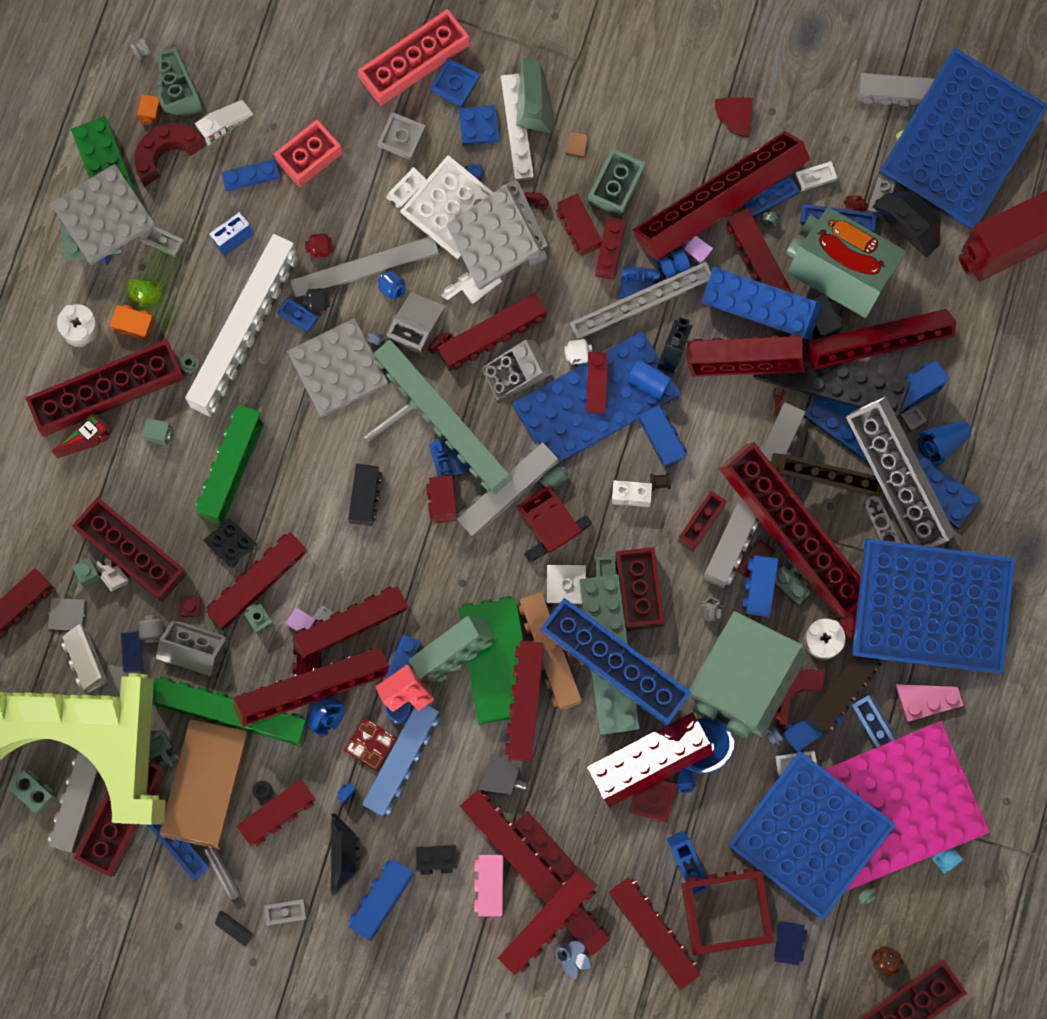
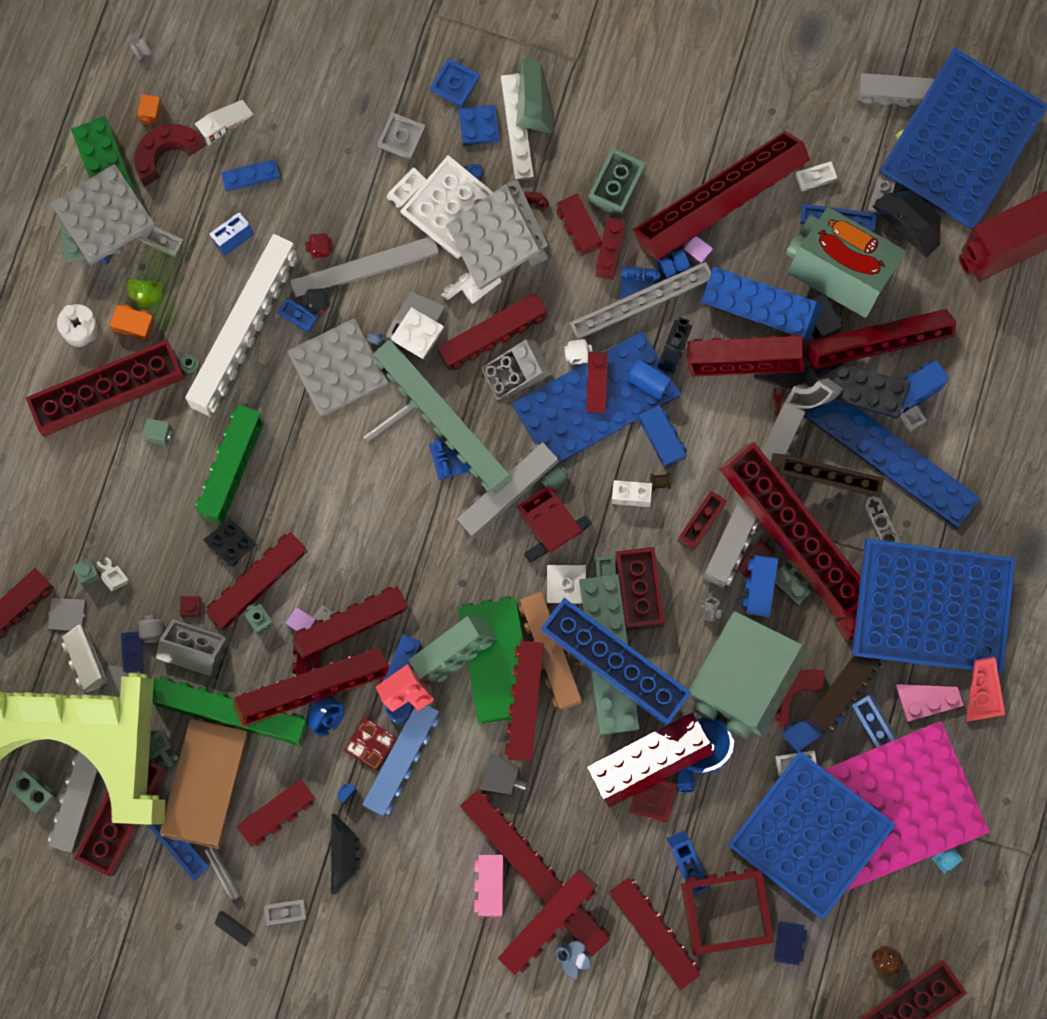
dark red slope [51,412,112,458] -> none
dark red brick [72,497,188,602] -> none
sand green wedge [158,47,203,117] -> none
black plate [253,781,273,801] -> none
coral brick [274,120,342,188] -> none
black brick [348,464,383,526] -> none
blue brick [348,859,415,942] -> none
coral brick [358,9,470,106] -> none
blue head [378,271,406,299] -> none
black bracket [416,845,457,875] -> none
dark red brick [426,475,457,524] -> none
dark red arm [427,332,454,354] -> none
dark red plate [513,811,579,883] -> none
medium nougat slope [566,132,588,157] -> none
dark red brick [715,97,753,138] -> none
dark red brick [725,208,817,347] -> none
blue plate [743,176,800,218] -> none
sand green plate [762,211,780,227] -> none
sand blue plate [767,727,784,745] -> none
white brick [804,619,845,661] -> none
clear red tile [844,195,868,212] -> none
light grey brick [846,396,955,547] -> none
sand green plate [858,887,877,905] -> none
blue cone [917,421,972,466] -> none
none -> white plate [391,307,444,359]
none -> light grey brick [786,378,843,409]
none -> coral wing [965,657,1005,722]

